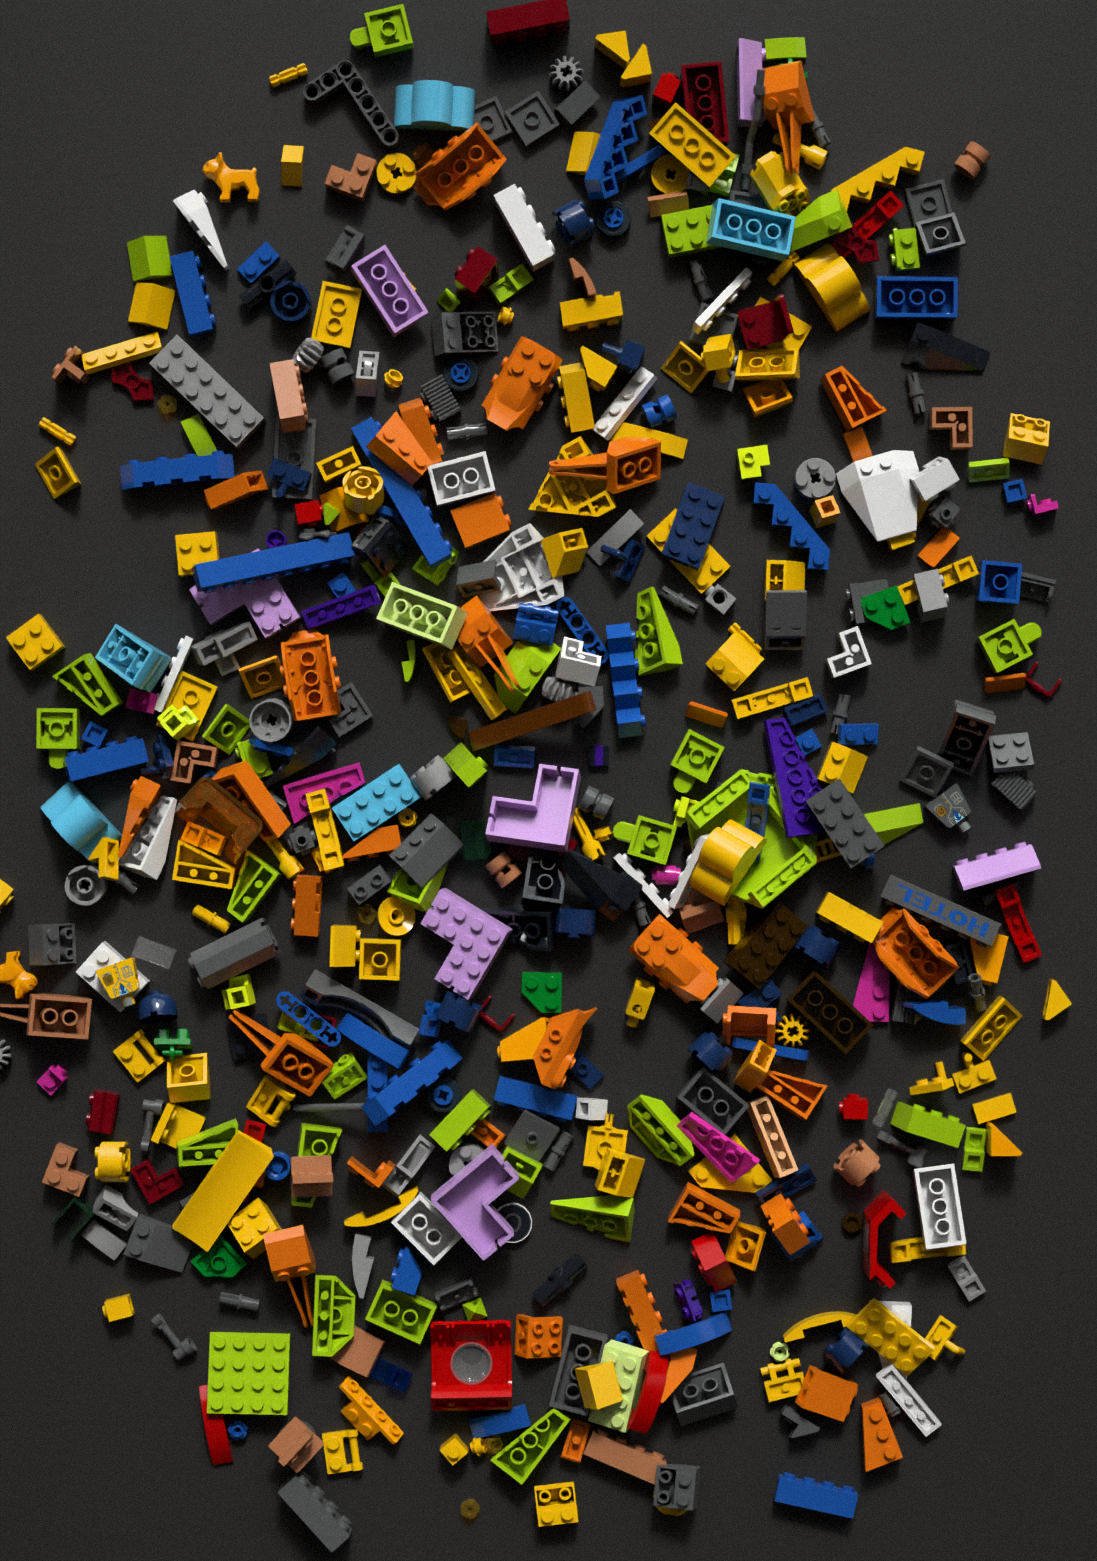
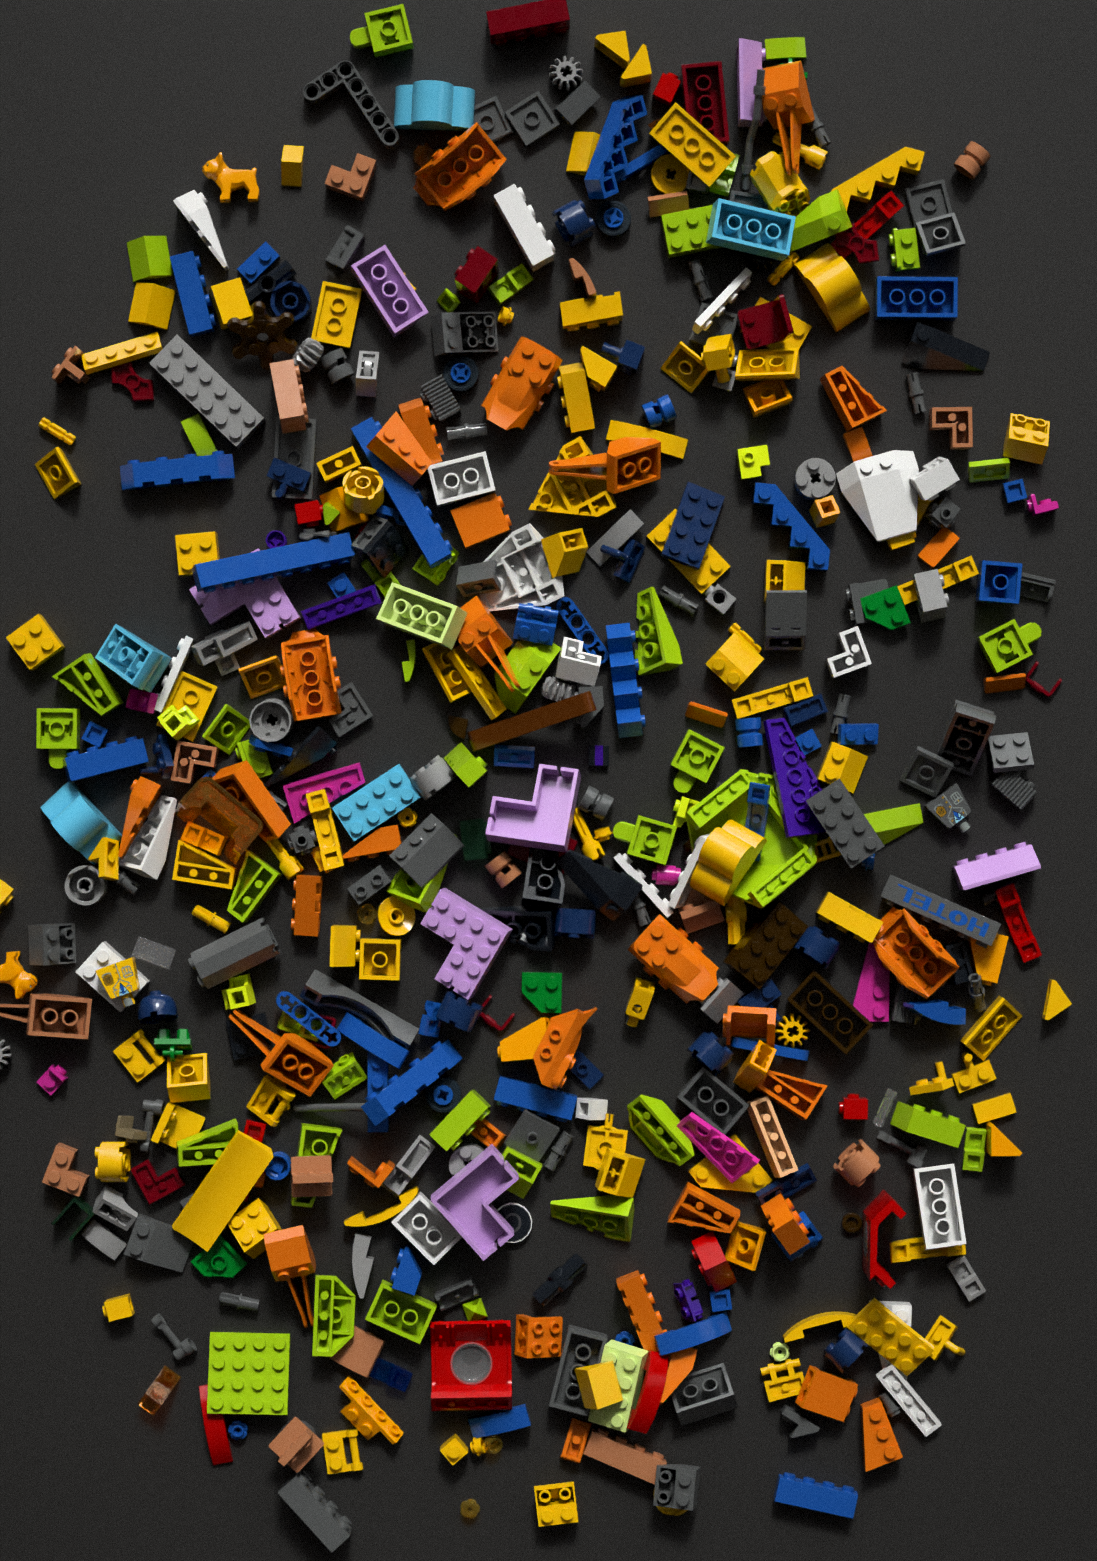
dark red brick [85,1089,120,1134] -> none
clear yellow plate [158,394,177,414] -> none
orange slope [204,470,268,509] -> none
yellow axle [269,63,308,87] -> none
yellow plate [377,153,417,194] -> none
yellow plate [384,369,403,388] -> none
lime wedge [490,1408,572,1485] -> none
white plate [592,366,658,441] -> none
none -> dark tan bracket [115,1115,147,1143]
none -> clear orange slope [138,1366,181,1416]
none -> yellow slope [209,278,252,330]
none -> dark brown plate [227,301,298,370]
none -> blue wheel [735,717,763,748]

